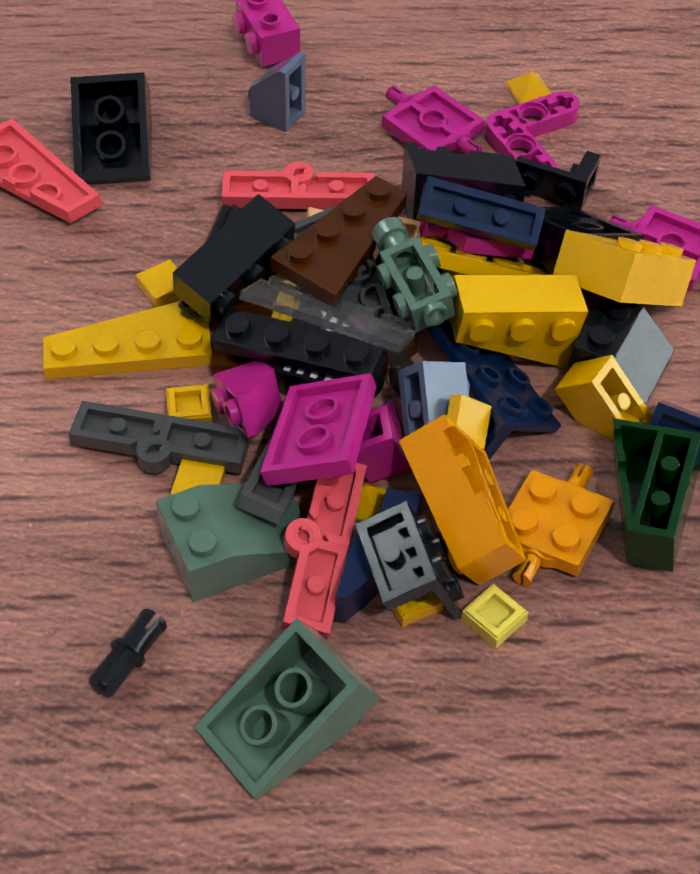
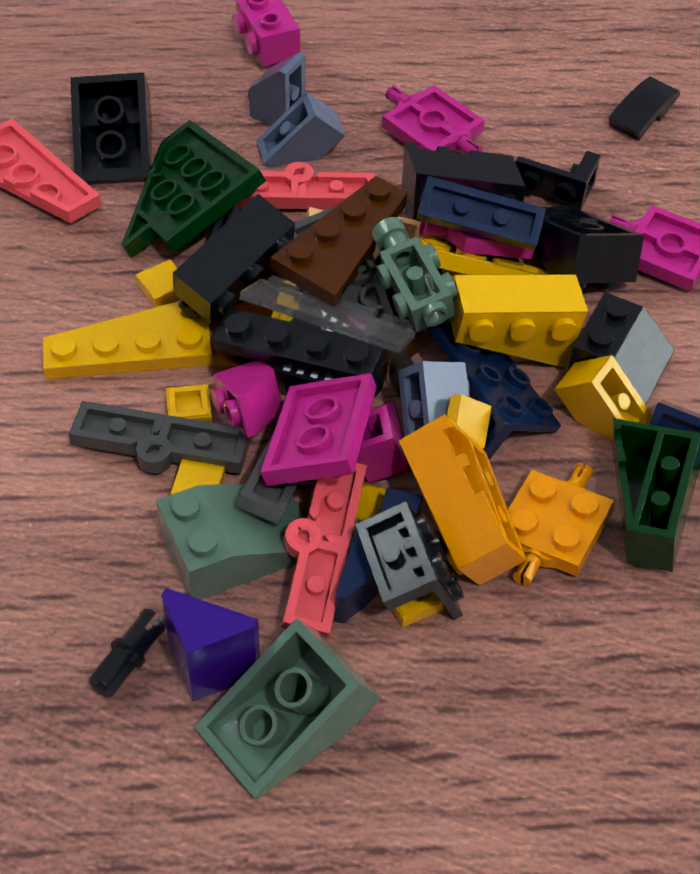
light yellow tile [461,583,529,649] -> none
dark pink beam [485,91,580,168] -> none
yellow slope [506,72,552,104] -> none
yellow wedge [553,230,696,307] -> none
none -> dark green wing [121,120,266,258]
none -> dark purple slope [161,588,260,702]
none -> sand blue slope [257,92,345,167]
none -> black slope [609,76,680,141]

